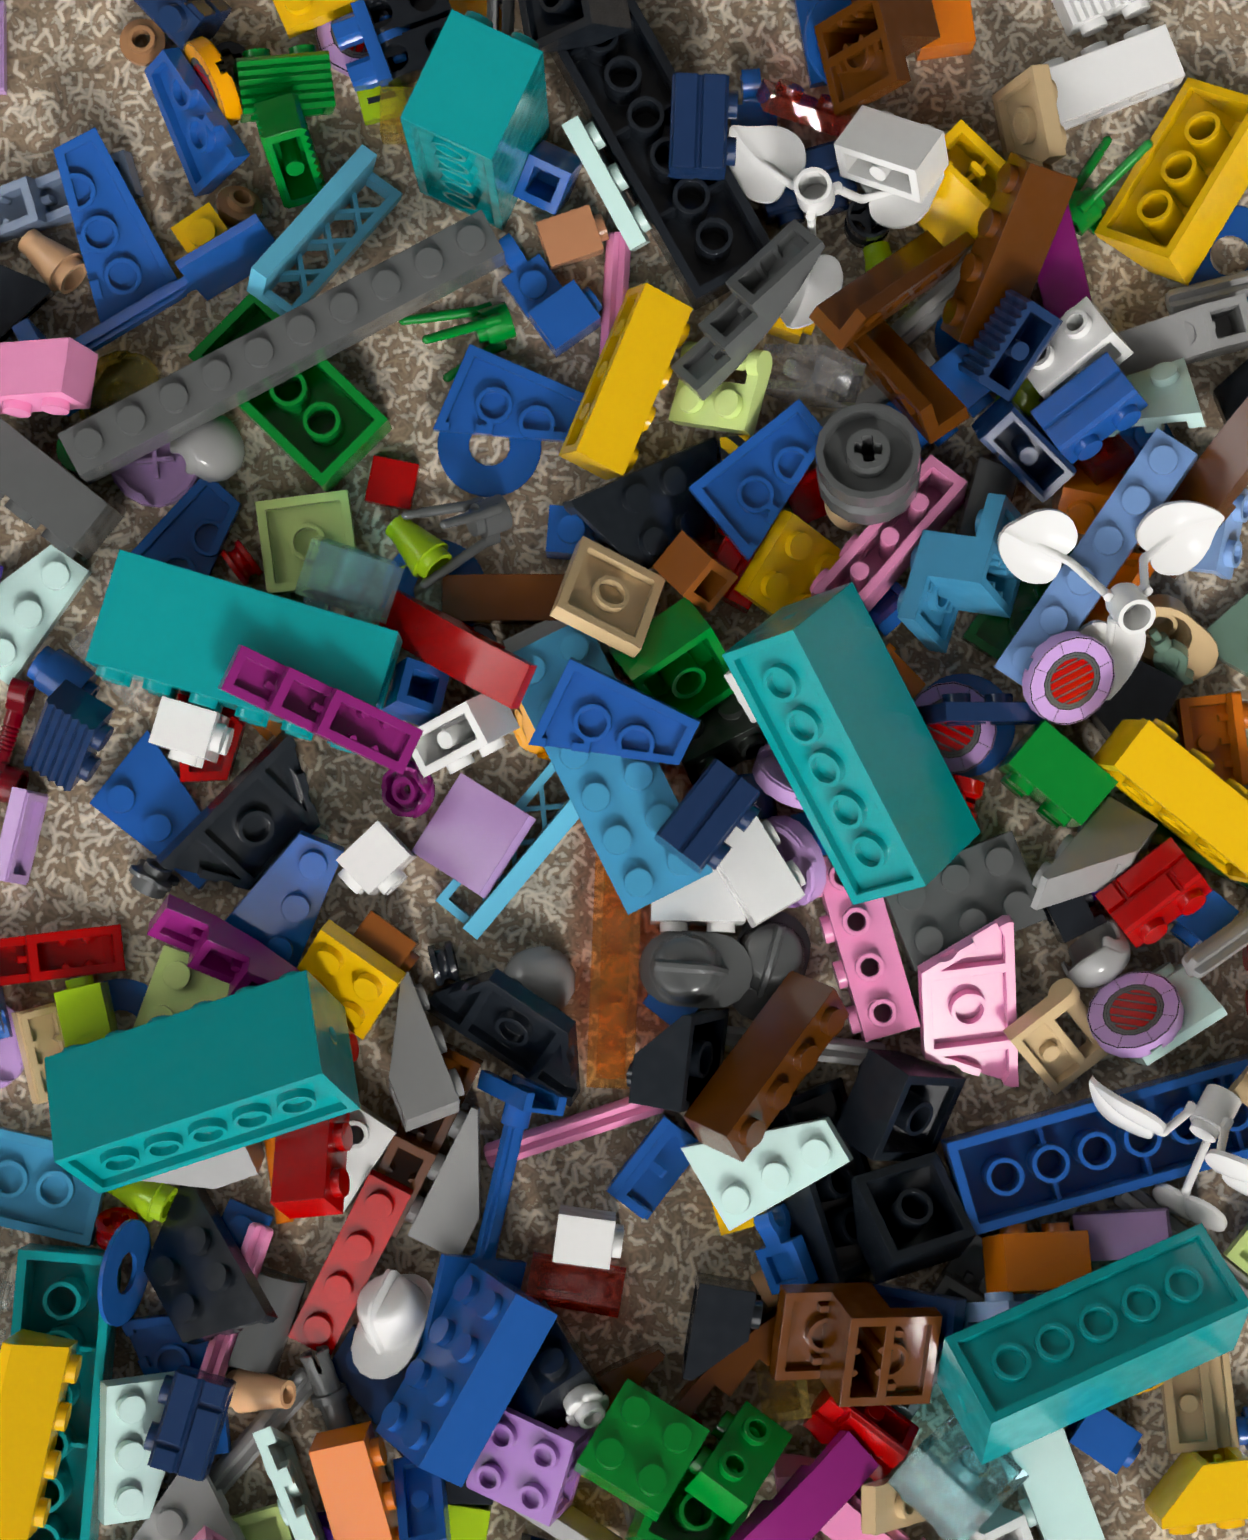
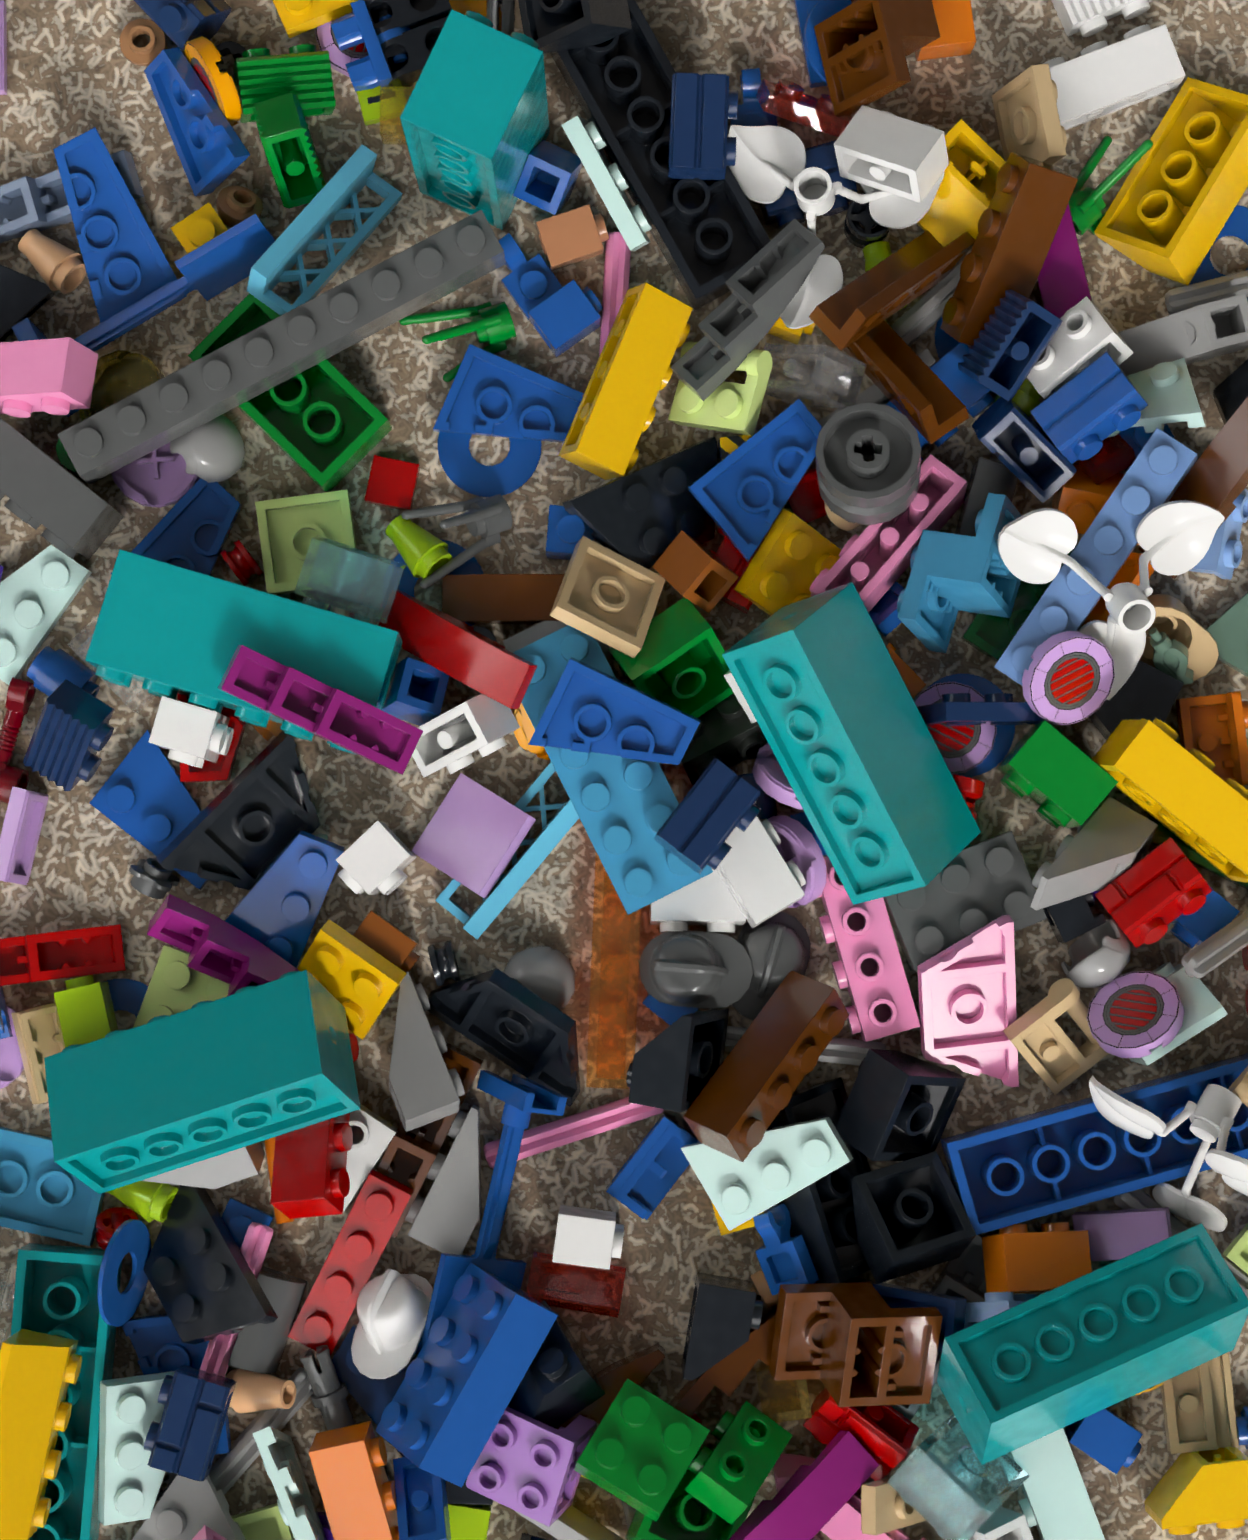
magenta plate [381,761,435,818] -> none
white plate [563,1383,609,1429] -> none

